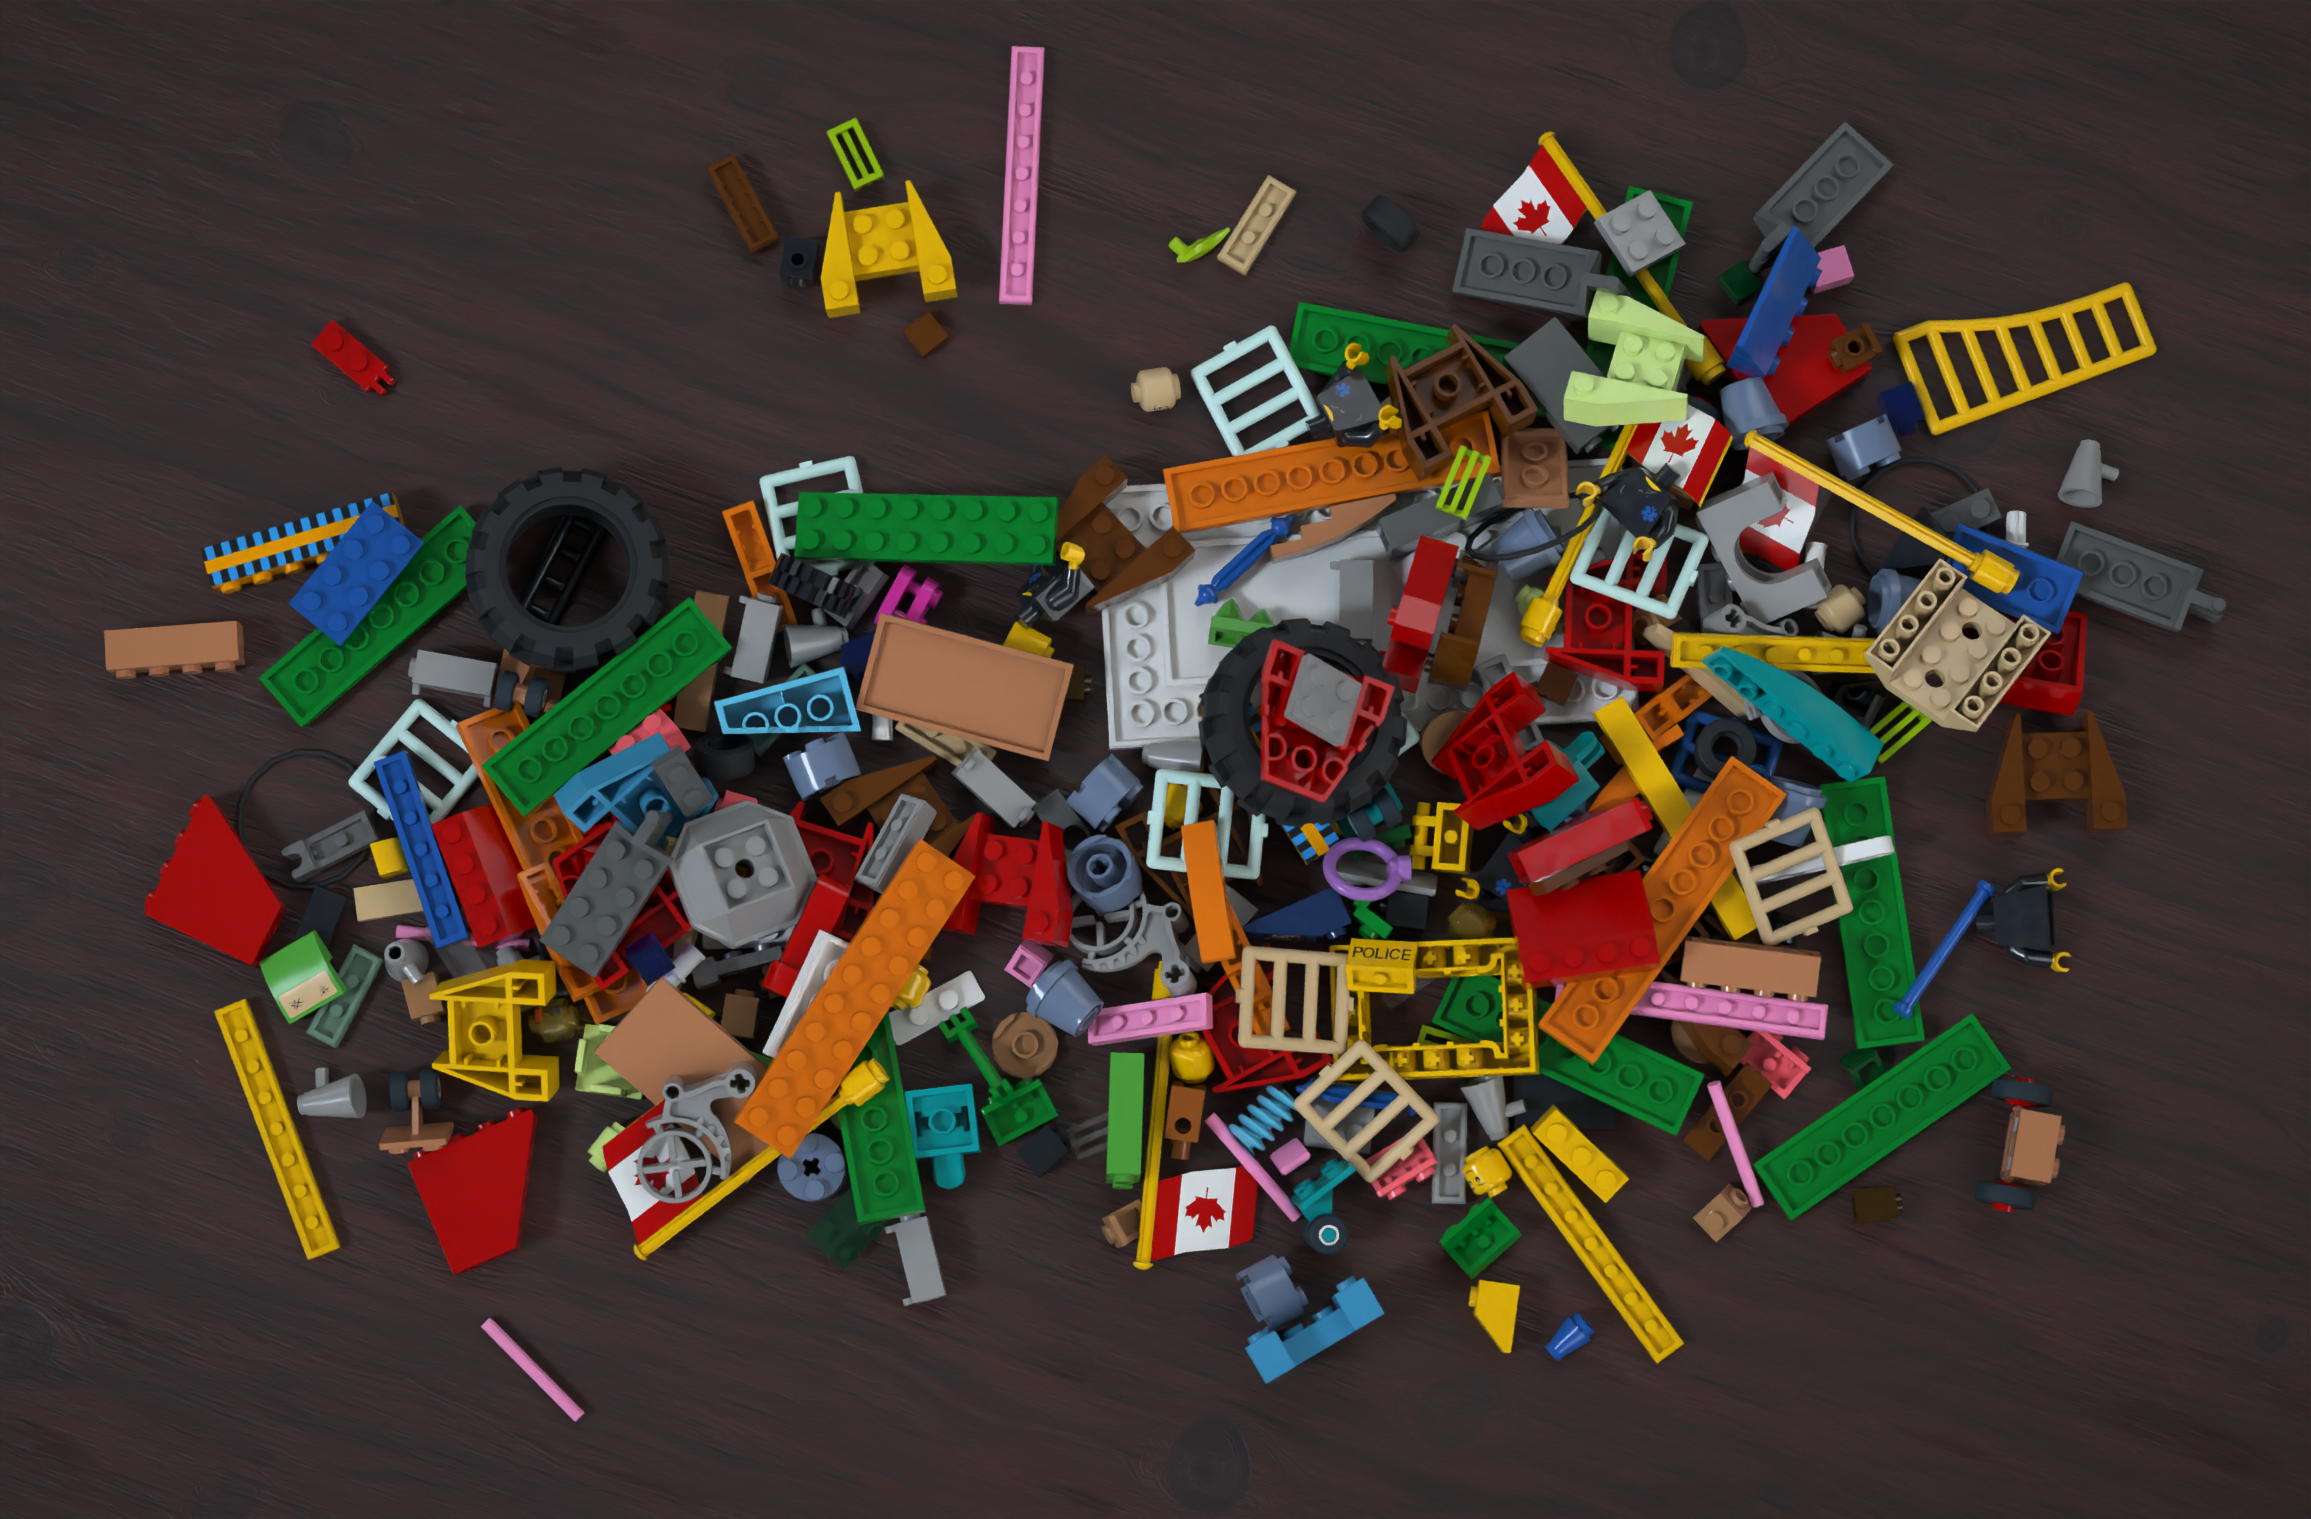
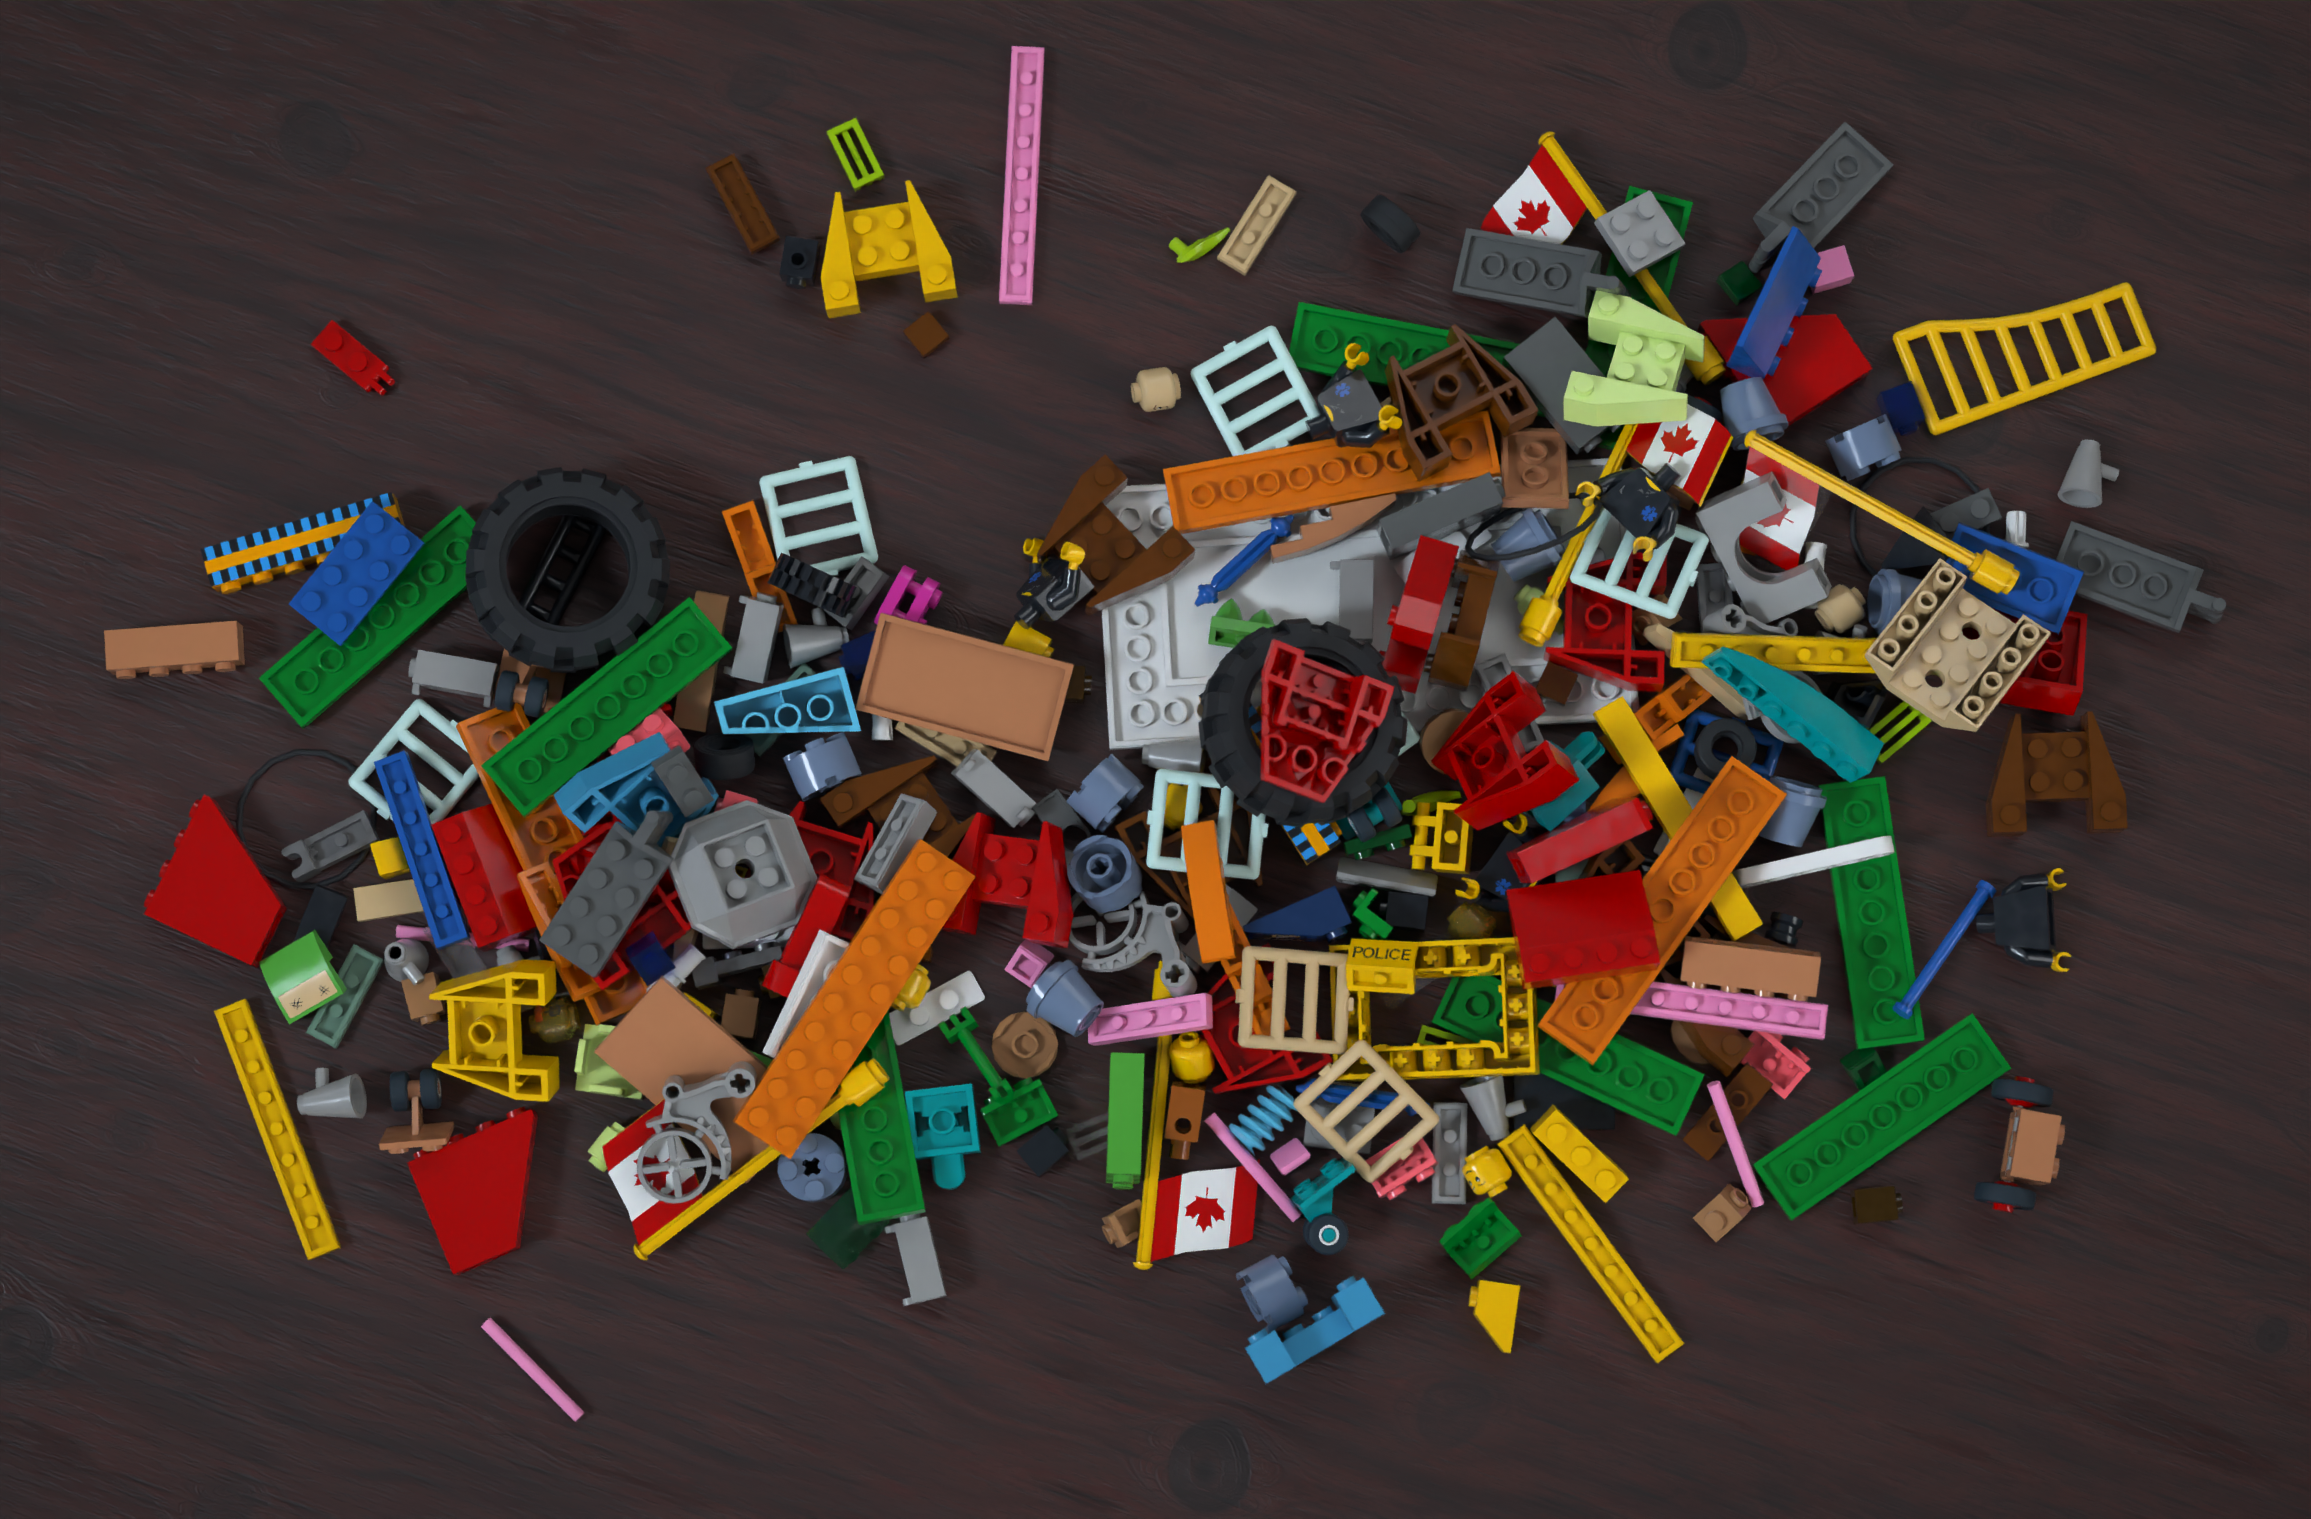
green plate [794,492,1060,565] -> none
light grey plate [1284,654,1363,747] -> none
medium lavender piece [1323,837,1412,901] -> none
lime tile [1435,445,1492,520] -> none
reddish brown plate [1529,841,1630,896] -> none
blue cone [1545,1312,1595,1361] -> none
tan bar [1729,807,1853,946] -> none
reddish brown brick [1827,322,1883,375] -> none
none -> lime bar [1400,791,1461,816]

